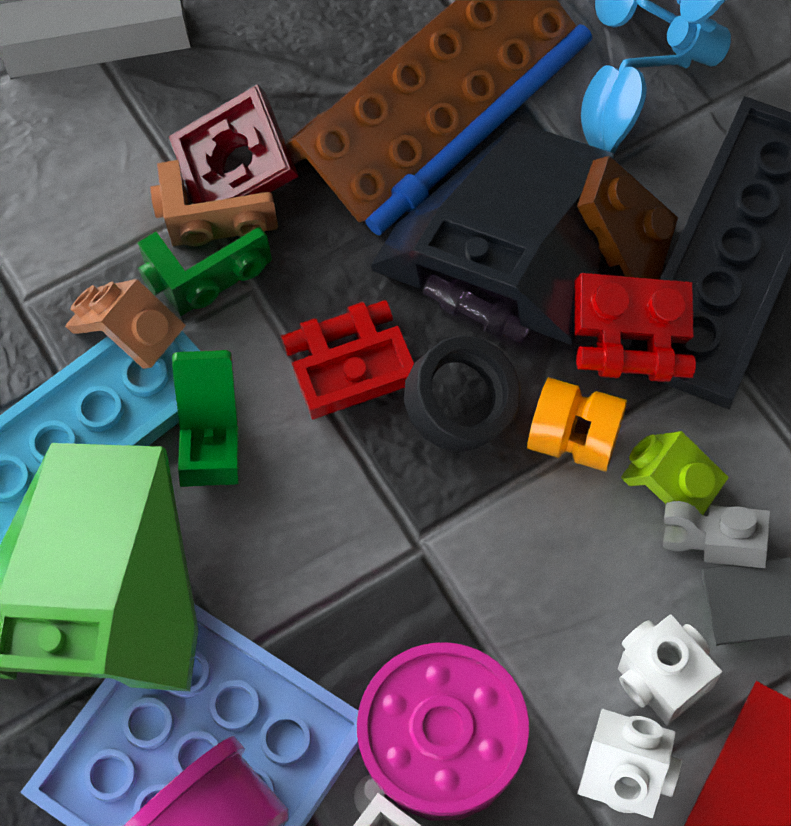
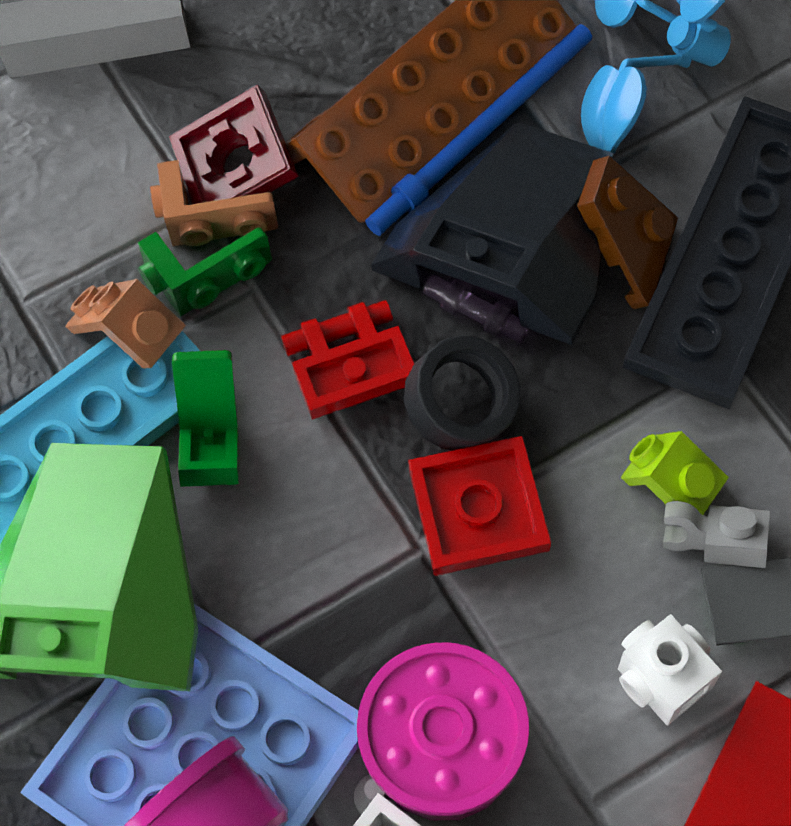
light orange wheel [527,377,627,472] -> none
red plate [575,273,696,382] -> none
white brick [577,709,682,818] -> none
none -> red plate [408,436,551,576]

